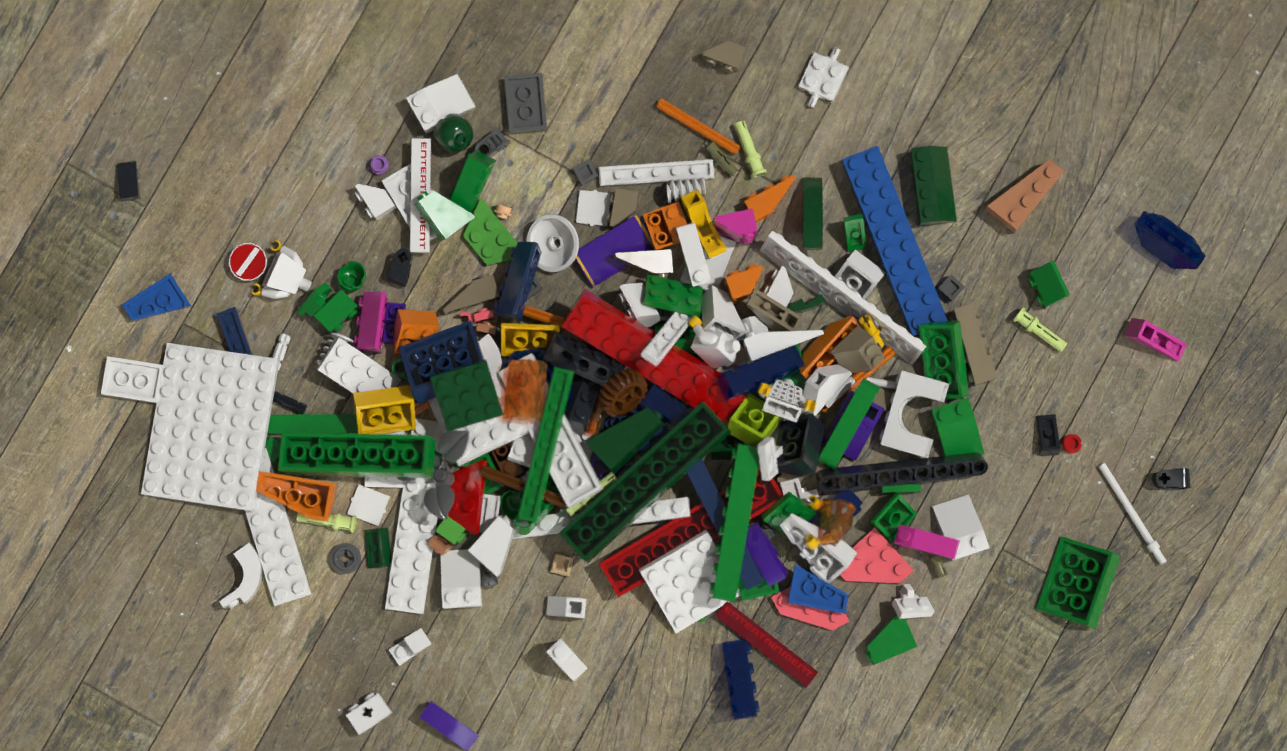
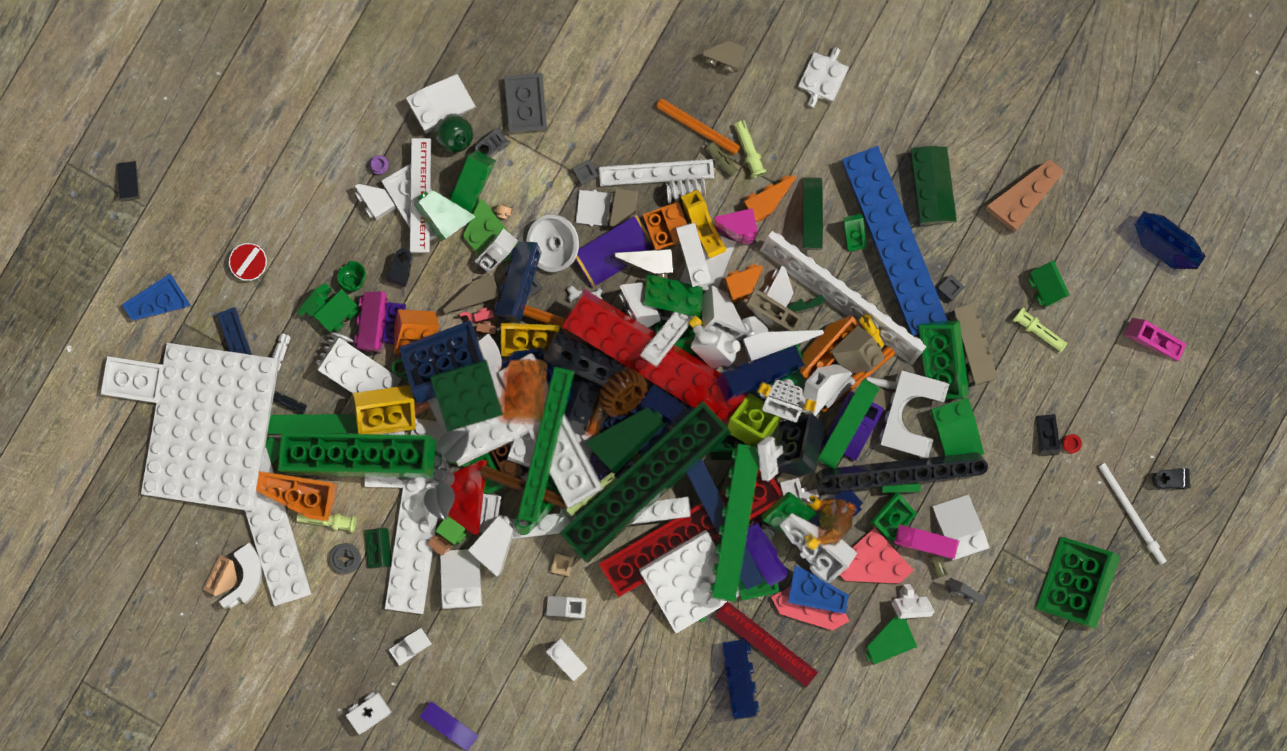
white torso [251,240,312,299] -> none
white piece [347,484,390,526] -> none
dark grey plate [482,571,498,589] -> none
green hair [500,489,523,520] -> none
white slope [835,250,886,300] -> none
none -> light nougat slope [203,555,238,596]
none -> white slope [475,228,518,273]
none -> white piece [567,285,603,302]
none -> dark grey hinge [944,578,986,604]

